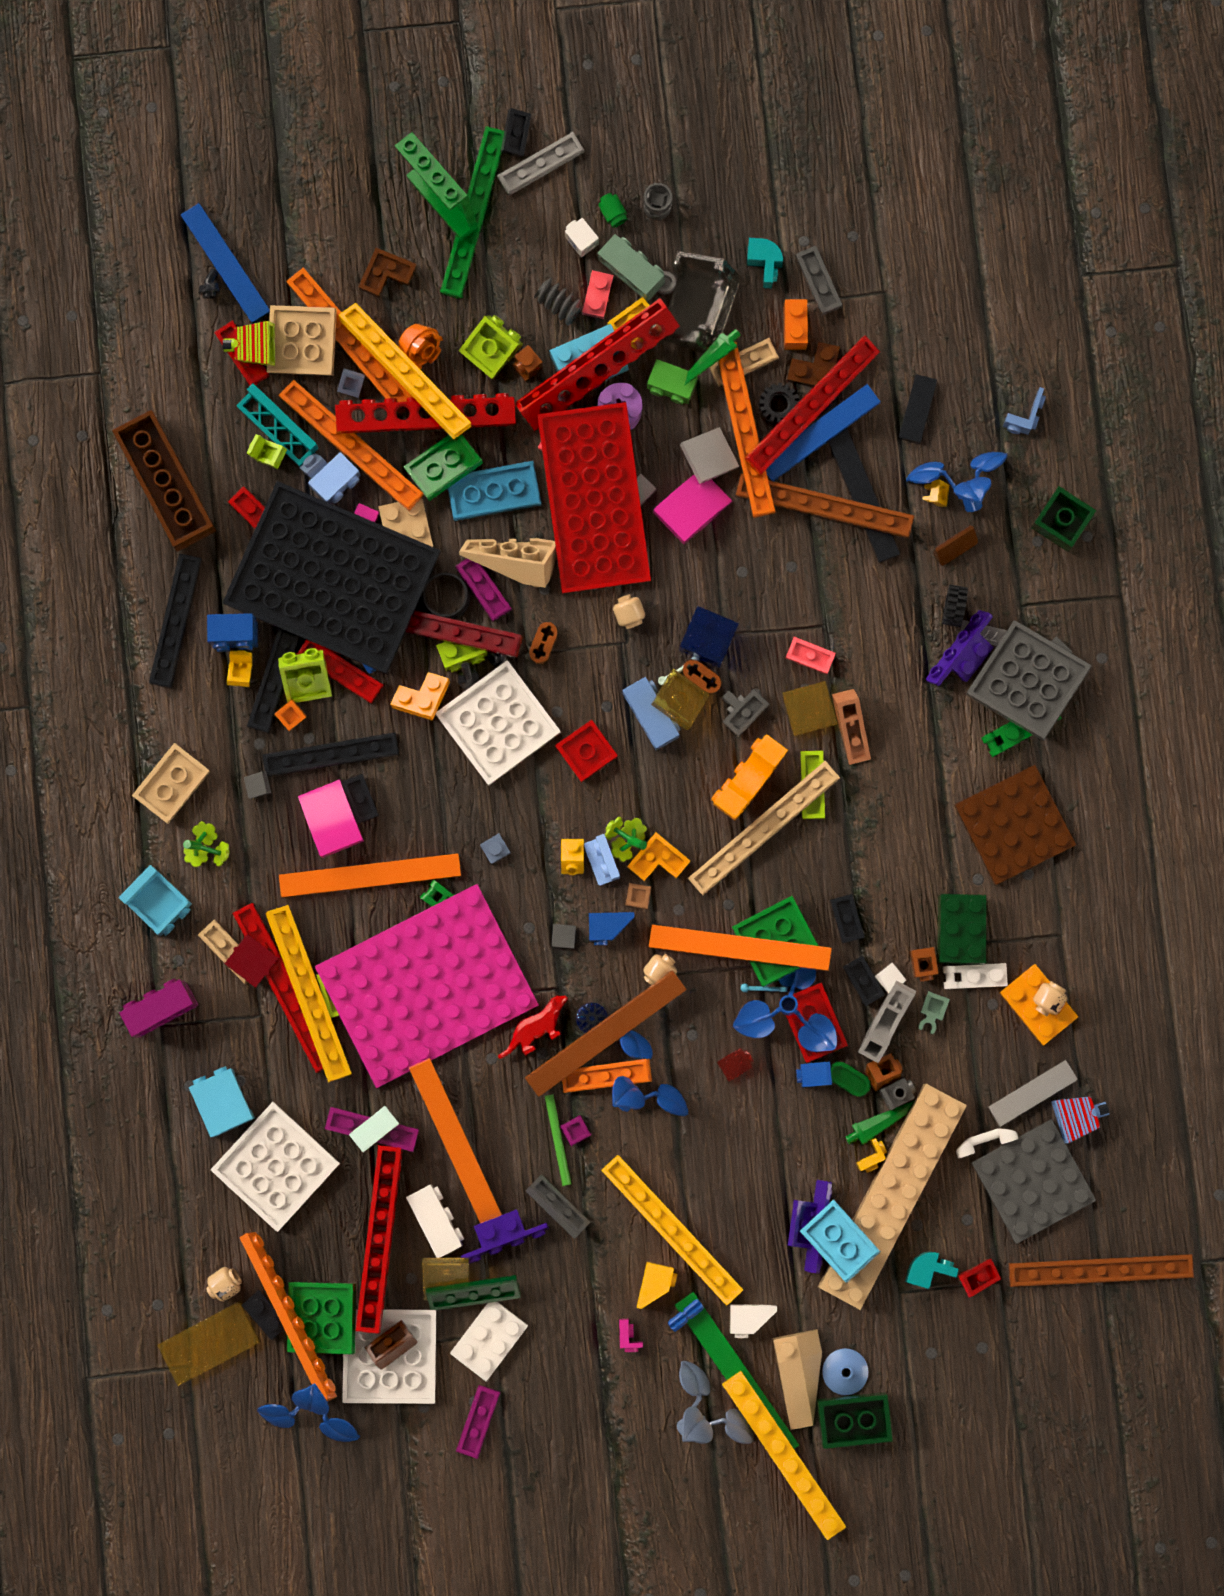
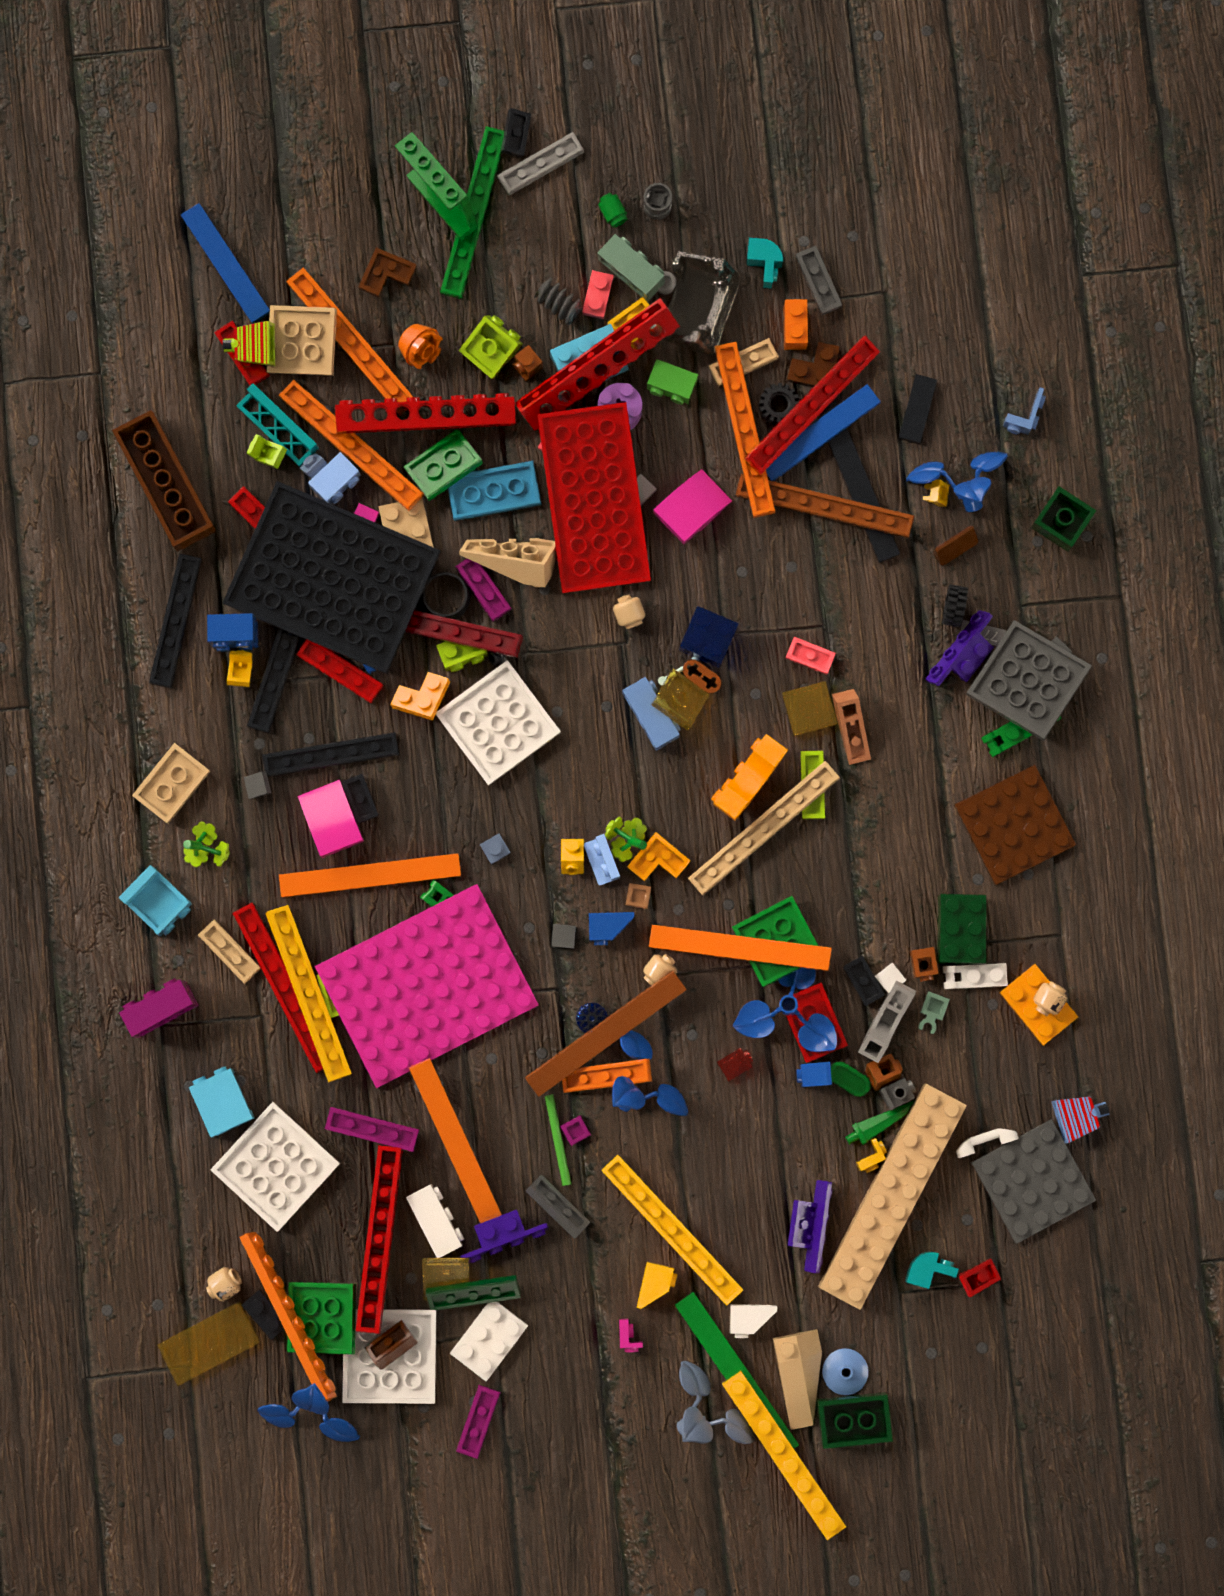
black plate [198,269,220,299] -> none
dark red piece [224,934,279,988] -> none
orange plate [275,699,307,731] -> none
lime plate [278,648,332,703] -> none
sand blue plate [337,369,365,398] -> none
yellow plate [338,303,471,439] -> none
light aqua tile [349,1106,399,1153] -> none
black plate [458,662,480,690] -> none
red animal [498,995,568,1059] -> none
dark orange beam [529,622,558,664] -> none
red plate [555,720,618,783] -> none
white brick [565,218,599,258] -> none
blue piece [668,1299,704,1332] -> none
light grey tile [680,427,739,484] -> none
green bar [684,329,741,386] -> none
dark grey hinge [722,689,770,737] -> none
medium azure hinge [740,984,788,992] -> none
medium azure tile [800,1200,881,1283] -> none
black plate [830,894,864,944] -> none
light grey tile [988,1060,1078,1127] -> none
dark orange tile [1008,1254,1194,1287] -> none

